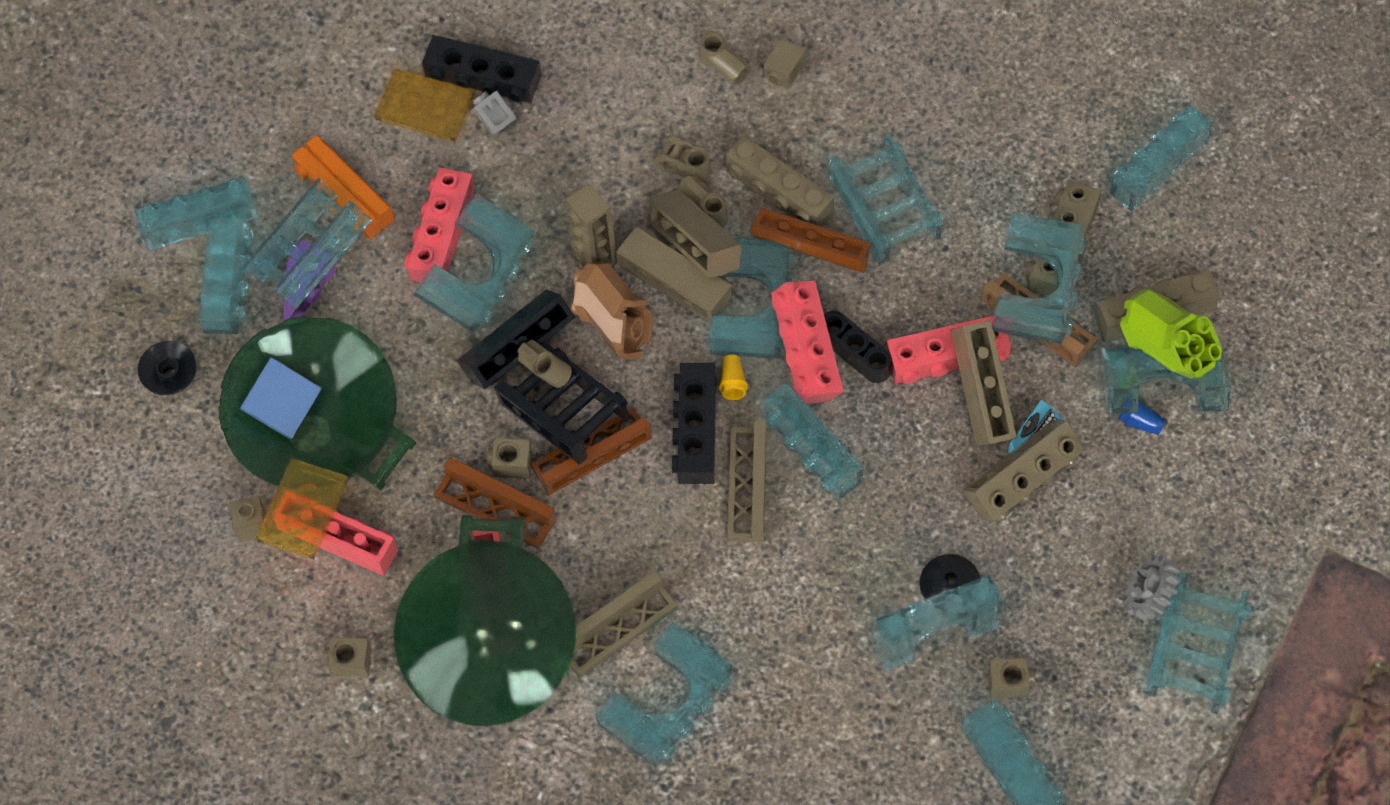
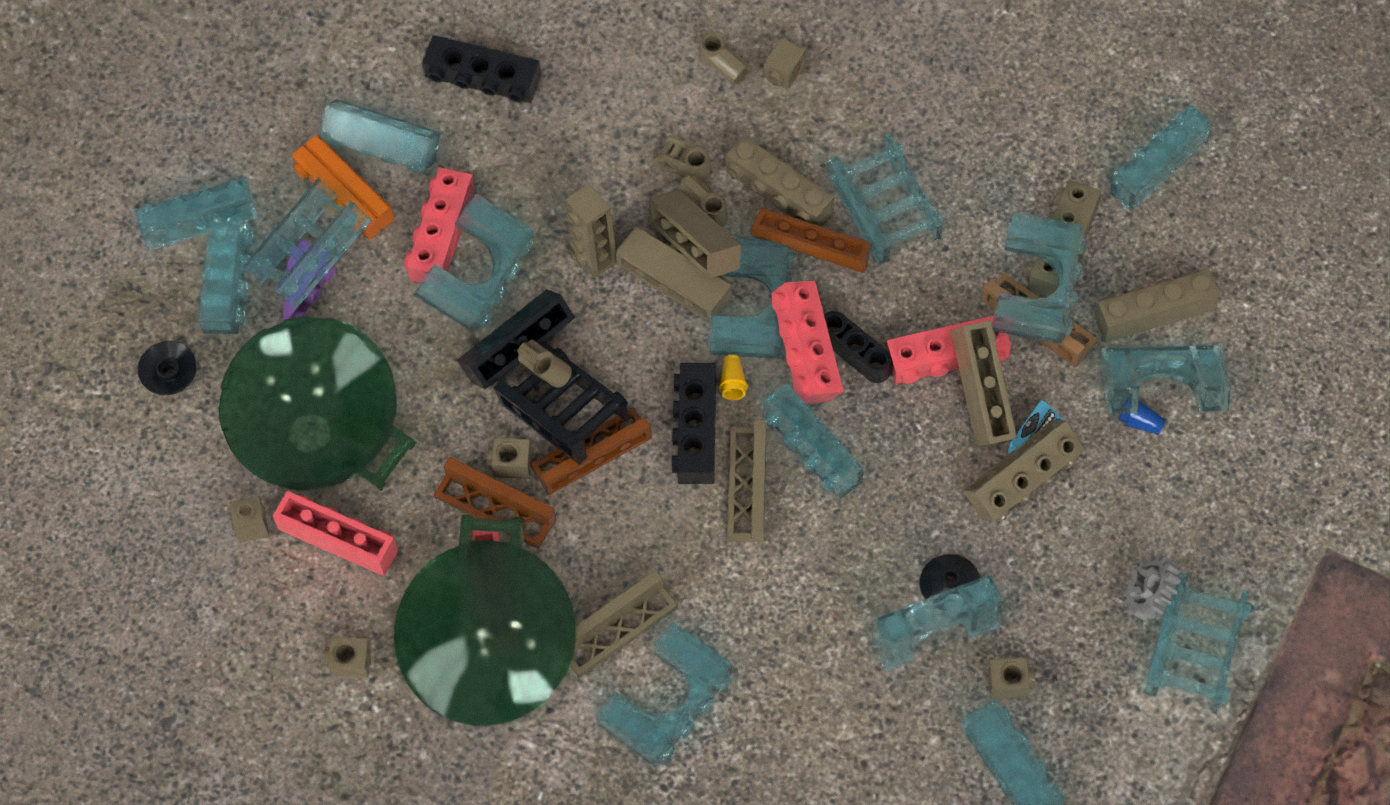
medium blue tile [239,357,322,439] -> none
clear yellow tile [256,458,348,560] -> none
clear yellow tile [375,69,474,142] -> none
light grey bracket [470,91,517,136] -> none
medium nougat brick [571,261,654,359] -> none
lime brick [1120,289,1222,379] -> none
none -> clear light blue brick [320,99,441,172]

